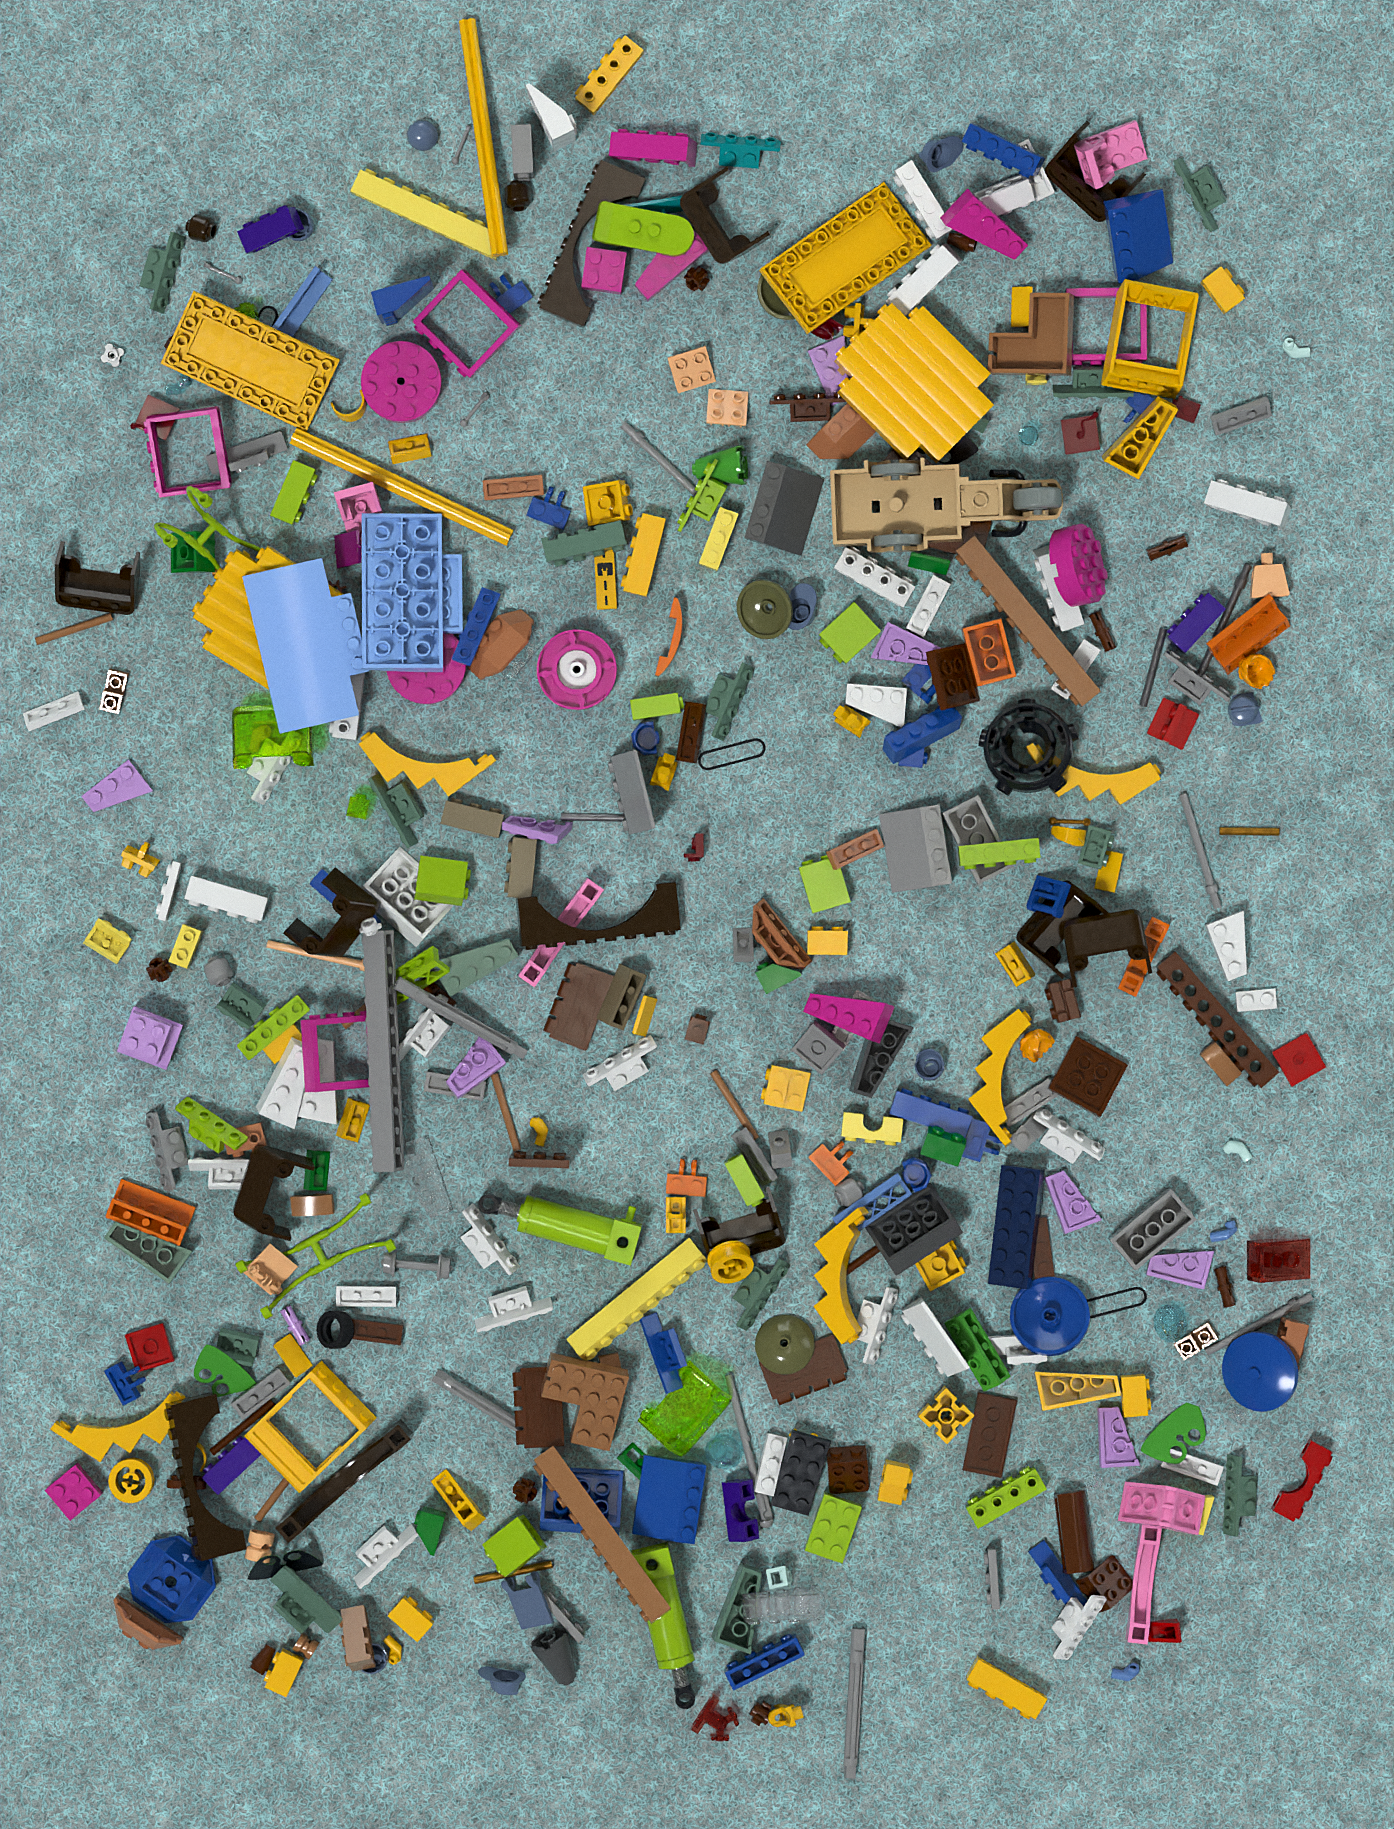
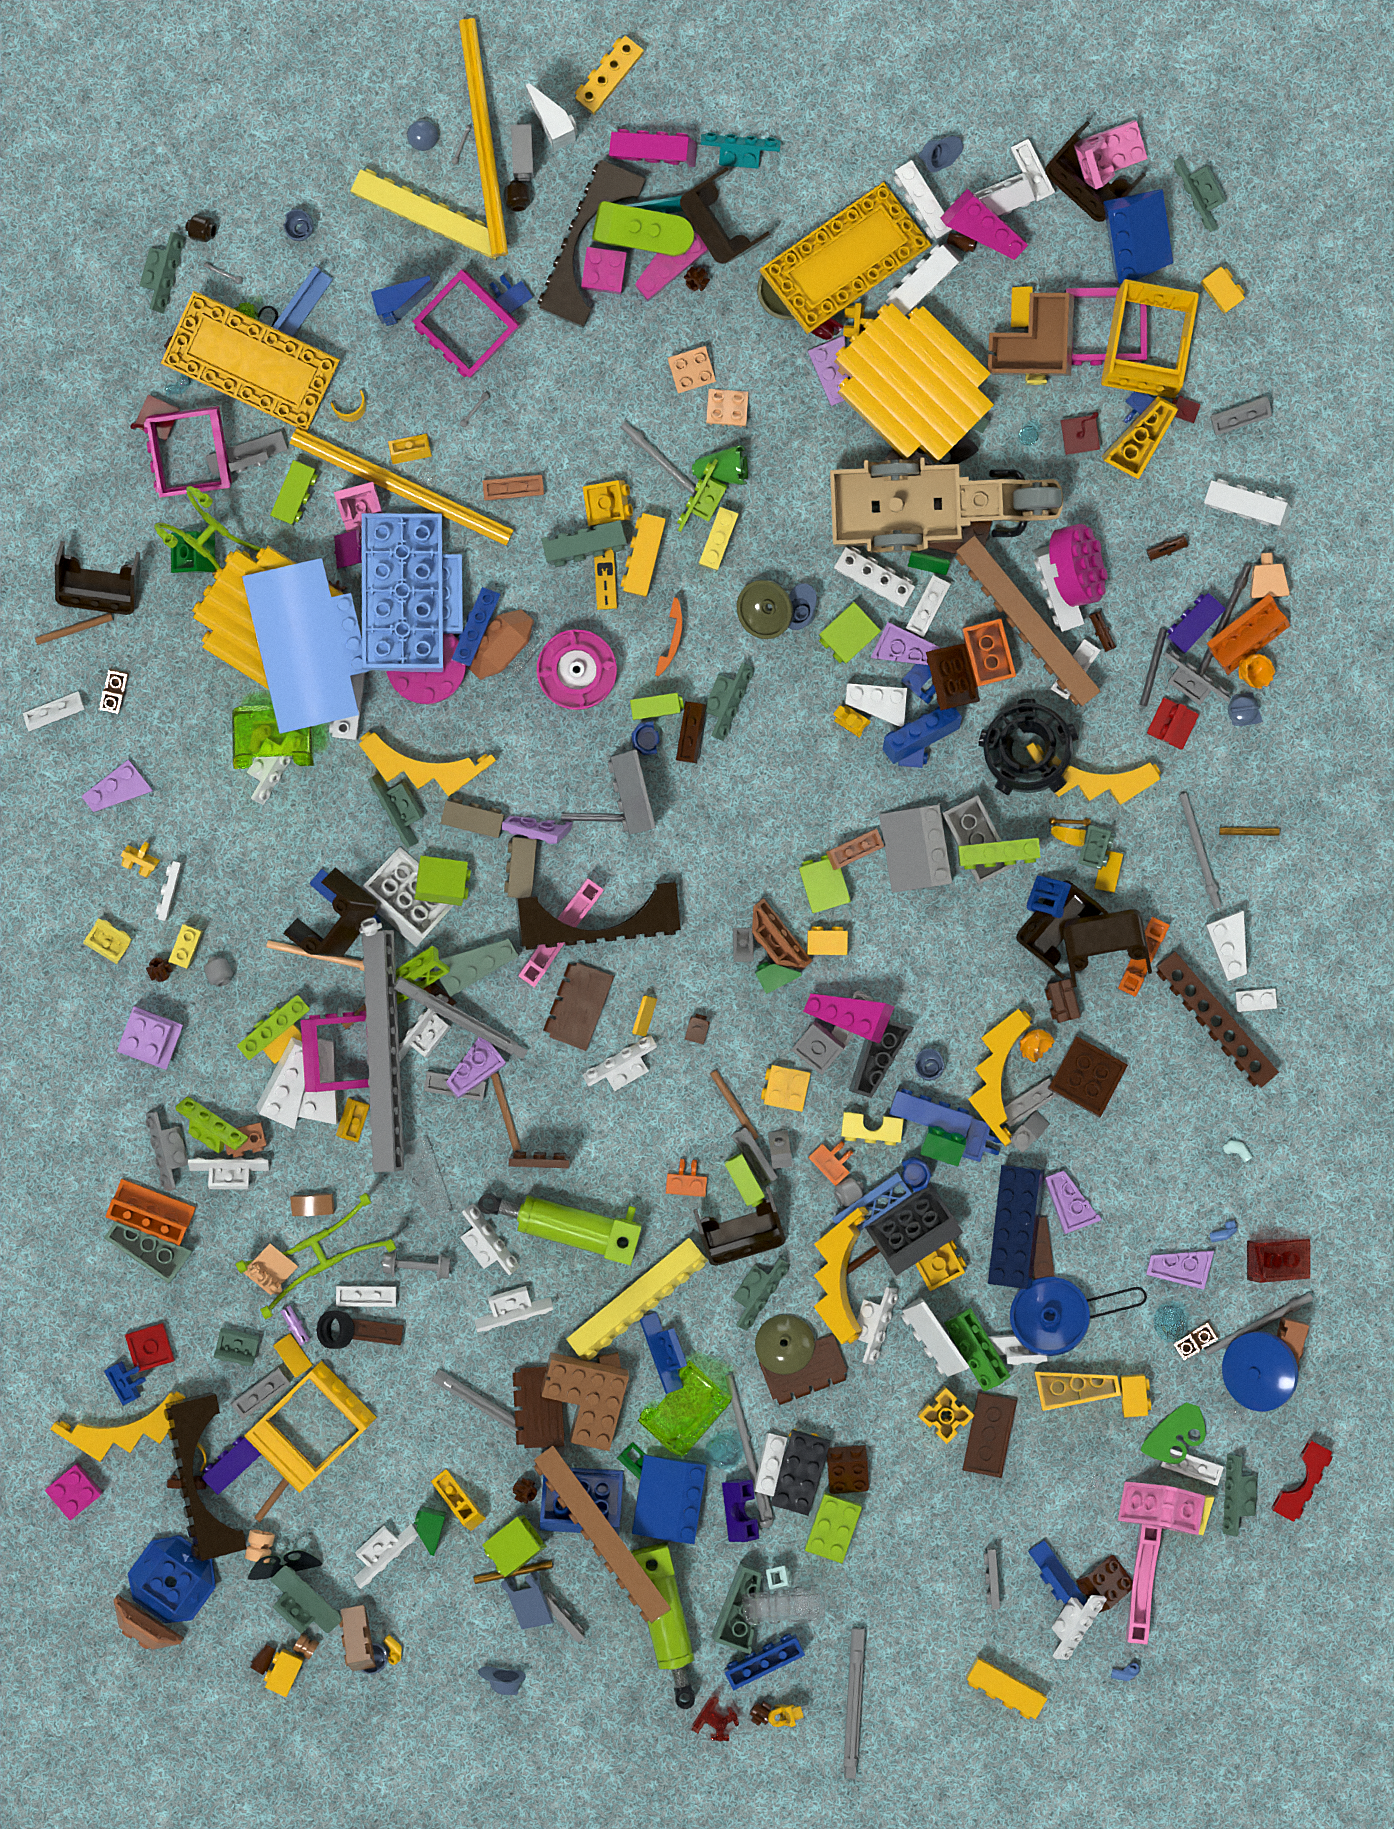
white plate [101,344,124,367] -> none
yellow wheel [108,1457,155,1503] -> none
white brick [184,876,269,924] -> none
bright green piece [194,1344,256,1397] -> none
reddish brown bar [209,1399,275,1456] -> none
sand green bracket [216,982,266,1029] -> none
dark brown windscreen [233,1145,315,1241] -> none
dark purple brick [237,205,304,254] -> none
dark brown arch [276,1419,413,1543] -> none
green slope [303,1149,330,1191] -> none
clear neon green brick [346,793,371,820] -> none
dark pink piece [361,341,442,423] -> none
yellow brick [388,1595,434,1642] -> none
blue hinge [526,486,571,530] -> none
yellow arm [529,1117,548,1147] -> none
dark grey cone [530,1627,576,1686] -> none
dark tan brick [596,963,647,1031] -> none
yellow hips [649,753,678,791] -> none
yellow hips [666,1197,686,1233] -> none
dark red bracket [684,833,704,862] -> none
black piece [698,738,766,770] -> none
yellow wheel [707,1241,754,1284] -> none
dark grey slope [744,461,824,556] -> none
reddish brown bracket [769,392,846,422] -> none
nougat wedge [806,403,876,459] -> none
yellow brick [877,1459,913,1505] -> none
blue brick [962,123,1045,178] -> none
lime brick [965,1466,1047,1529] -> none
yellow slope [995,941,1036,987] -> none
white bracket [1033,1107,1105,1164] -> none
sand green bracket [1052,366,1134,399] -> none
reddish brown brick [1054,1490,1095,1574] -> none
lavender wing [1097,1406,1140,1468] -> none
light grey brick [1108,1188,1197,1271] -> none
red slope [1148,1618,1182,1643] -> none
medium nougat slope [1199,1041,1242,1086] -> none
reddish brown pin [1214,1266,1236,1308] -> none
red plate [1272,1033,1326,1087] -> none
light aqua arm [1282,338,1310,358] -> none

